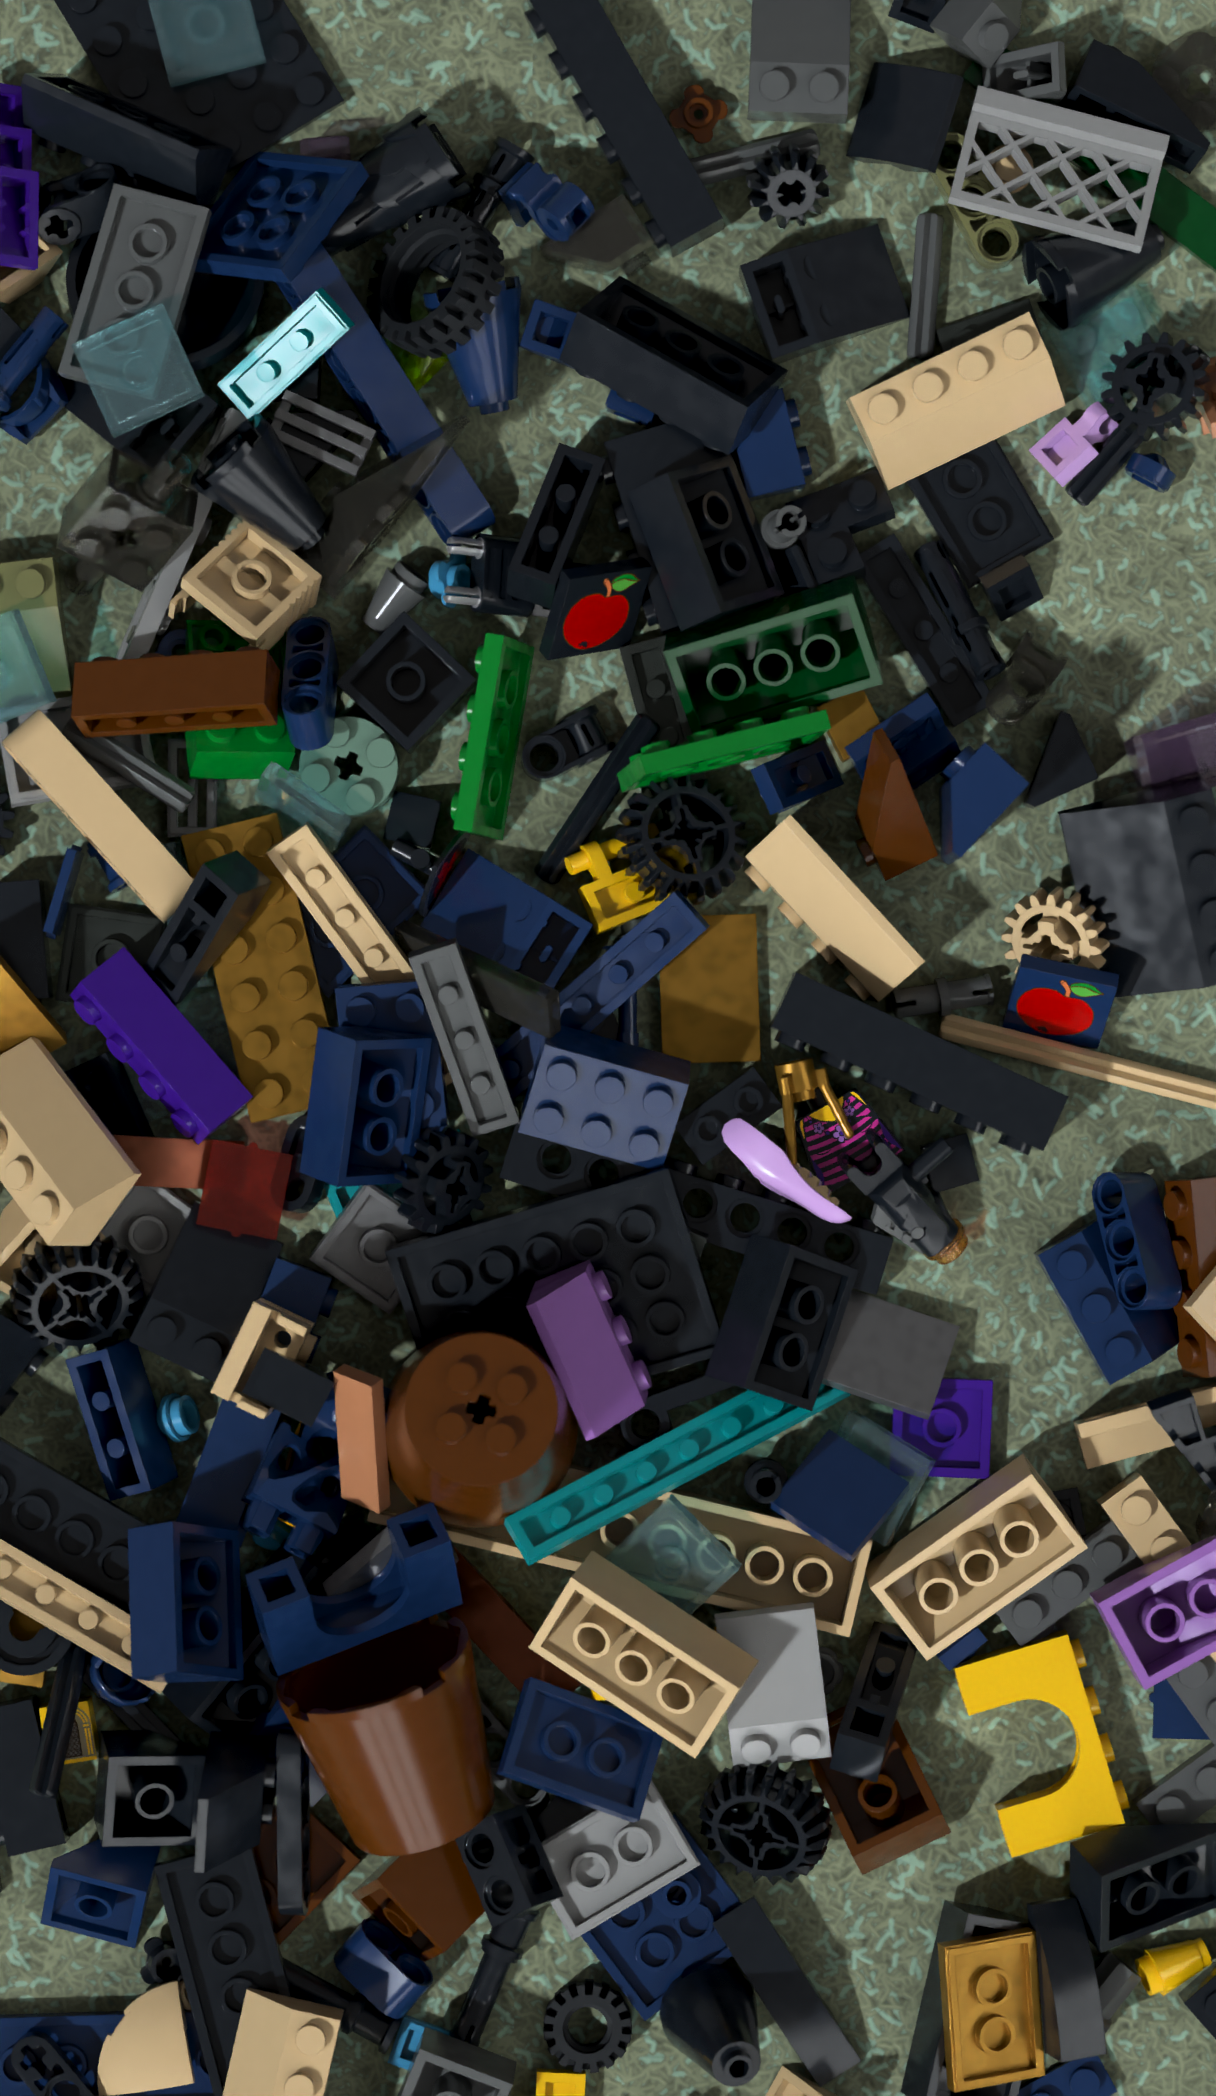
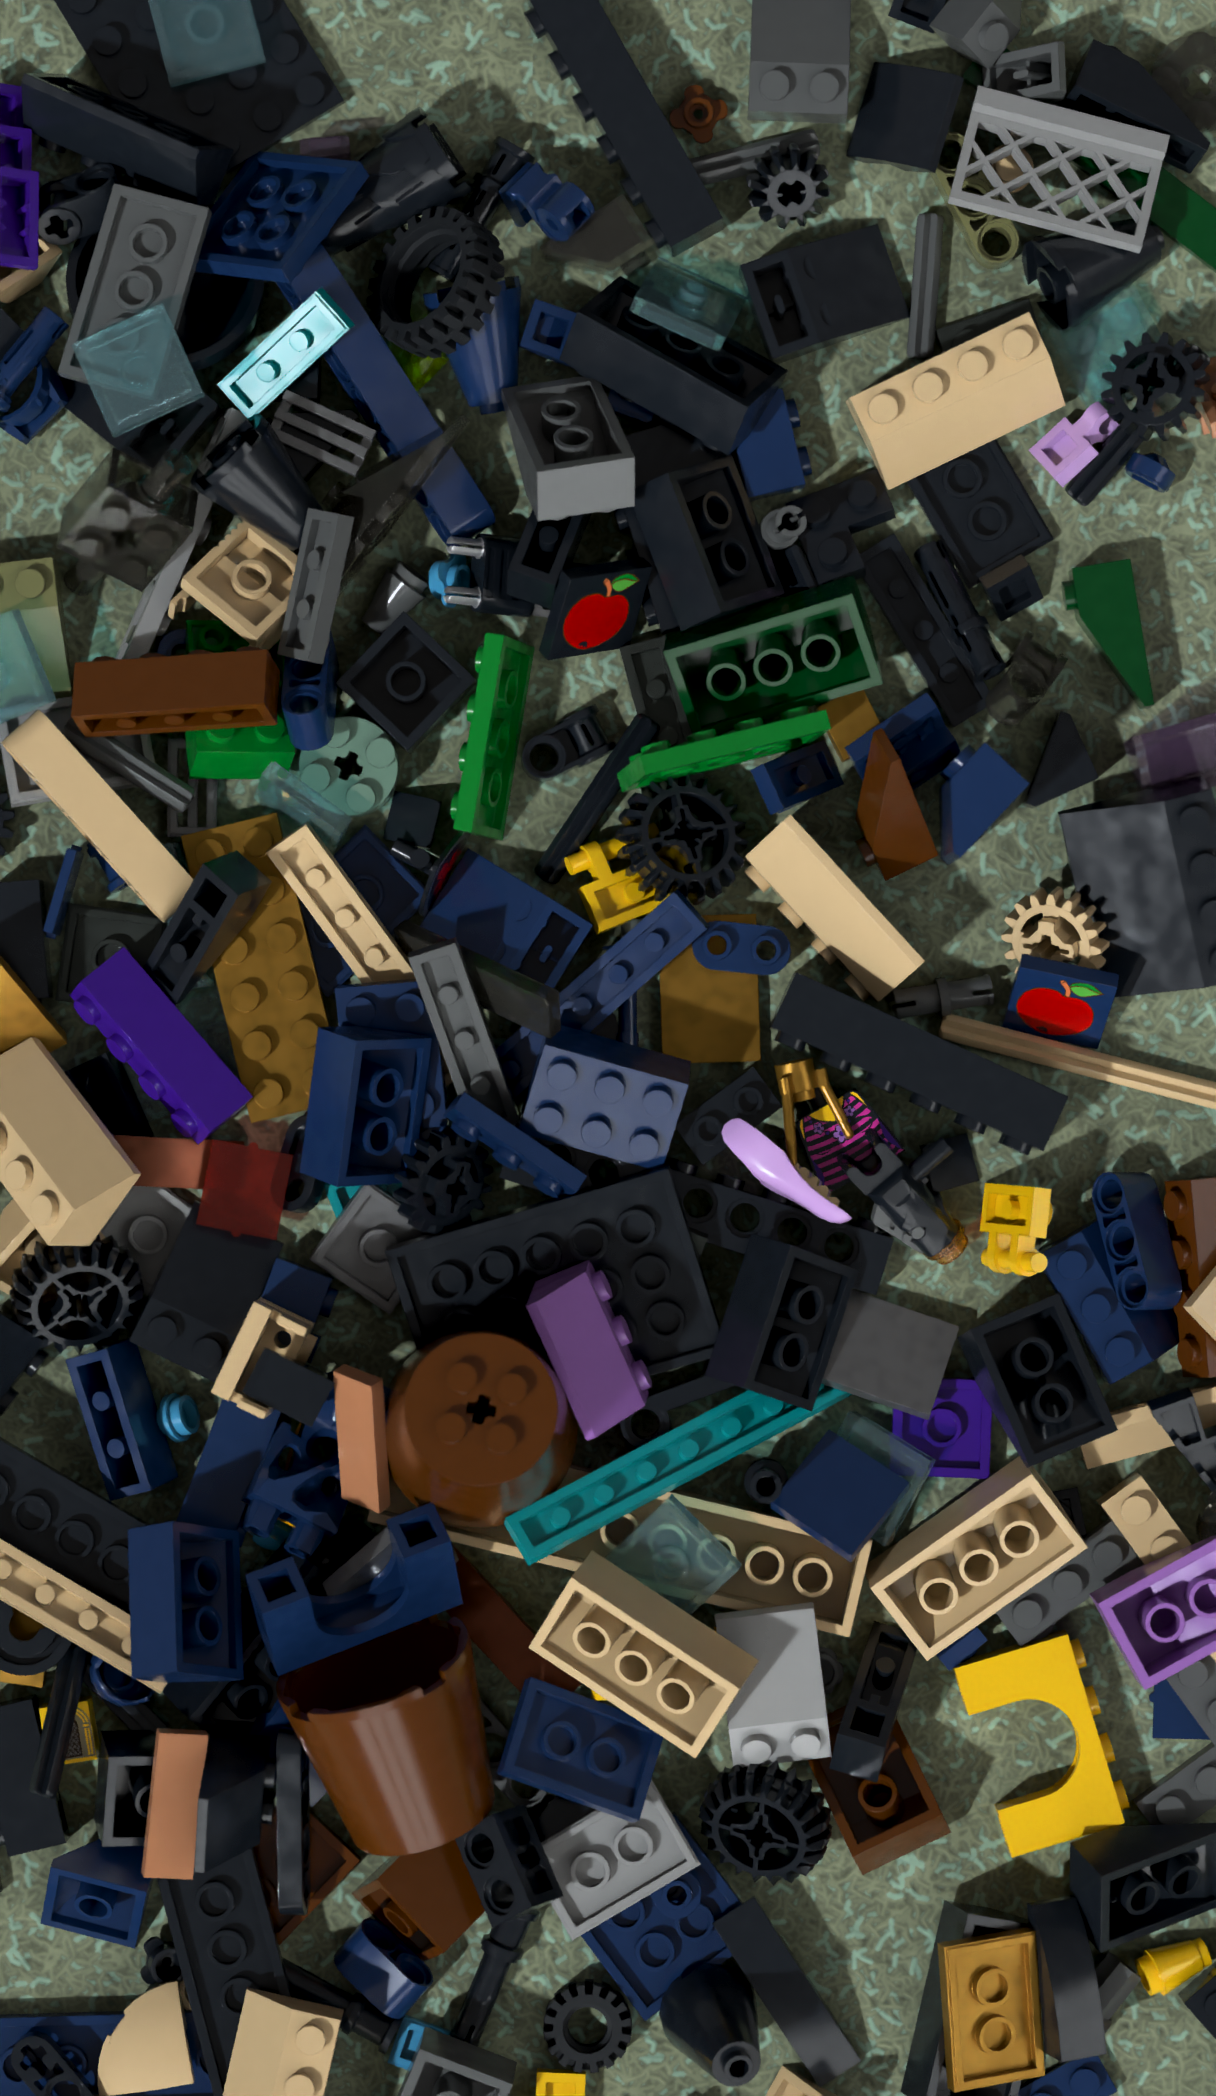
none -> nougat tile [141,1728,209,1880]
none -> dark grey plate [277,508,354,664]
none -> dark blue plate [443,1092,587,1198]
none -> dark grey slope [501,376,635,521]
none -> clear light blue plate [630,256,747,352]
none -> dark blue plate [692,921,791,975]
none -> black slope [957,1293,1118,1468]
none -> yellow plate [979,1183,1053,1277]
none -> dark green slope [1061,559,1154,709]

